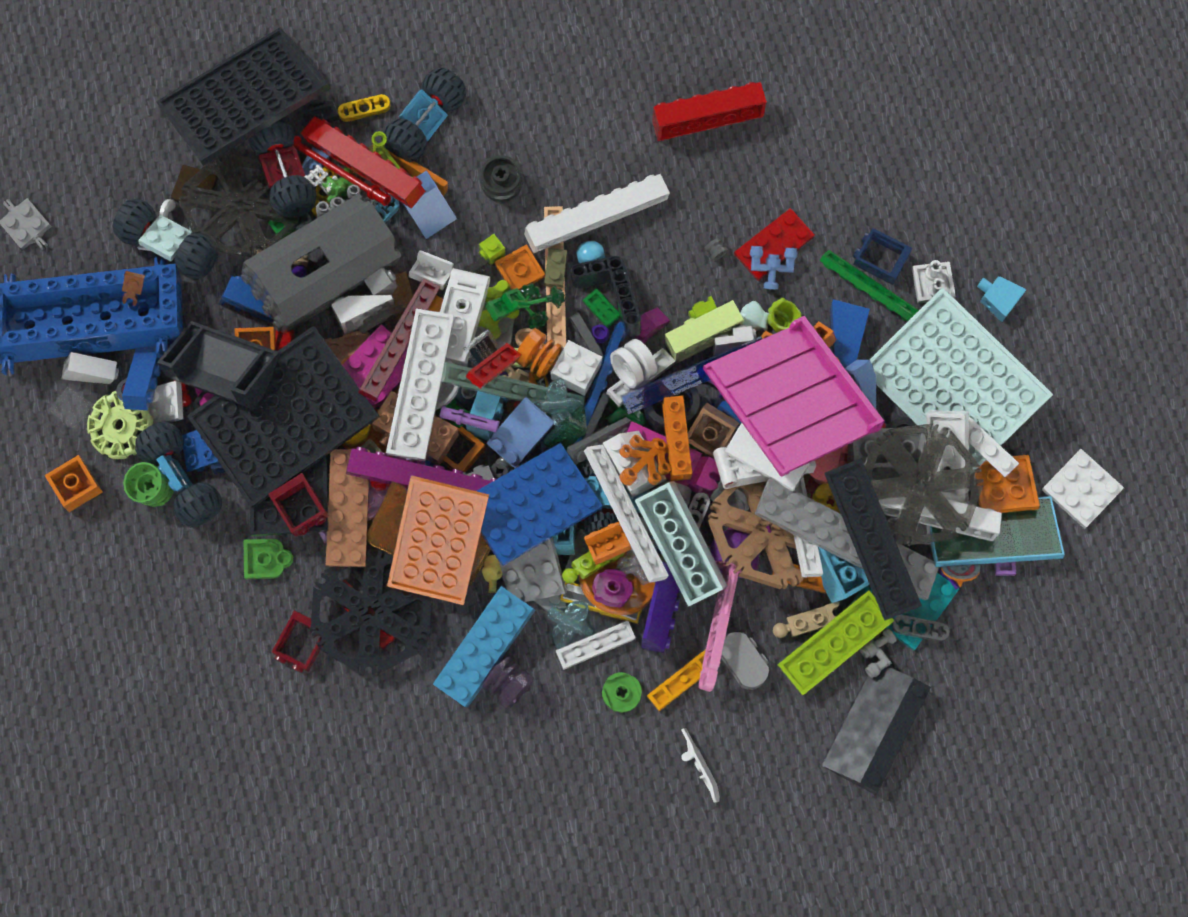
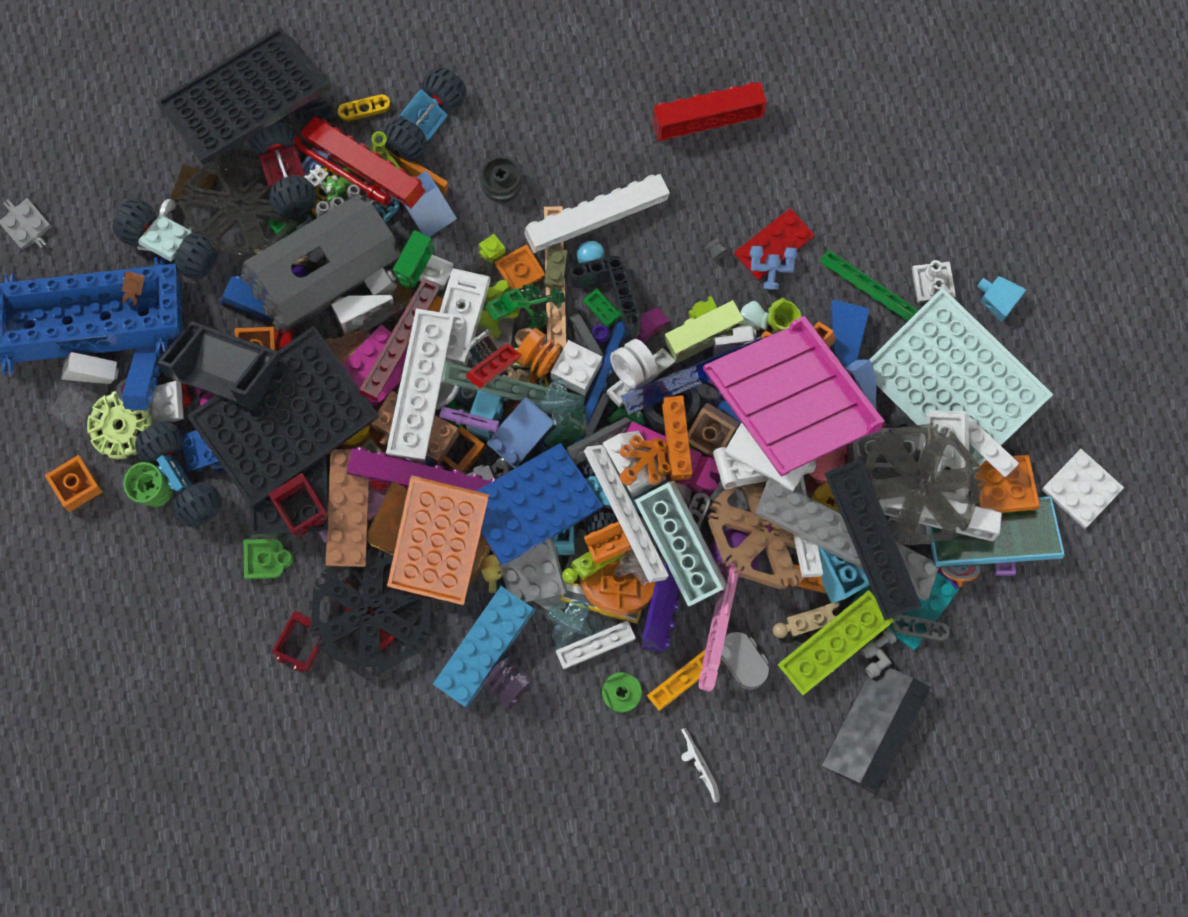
magenta plate [592,569,633,608] -> none
dark blue window [853,228,912,285] -> none
none -> green window [393,230,435,288]

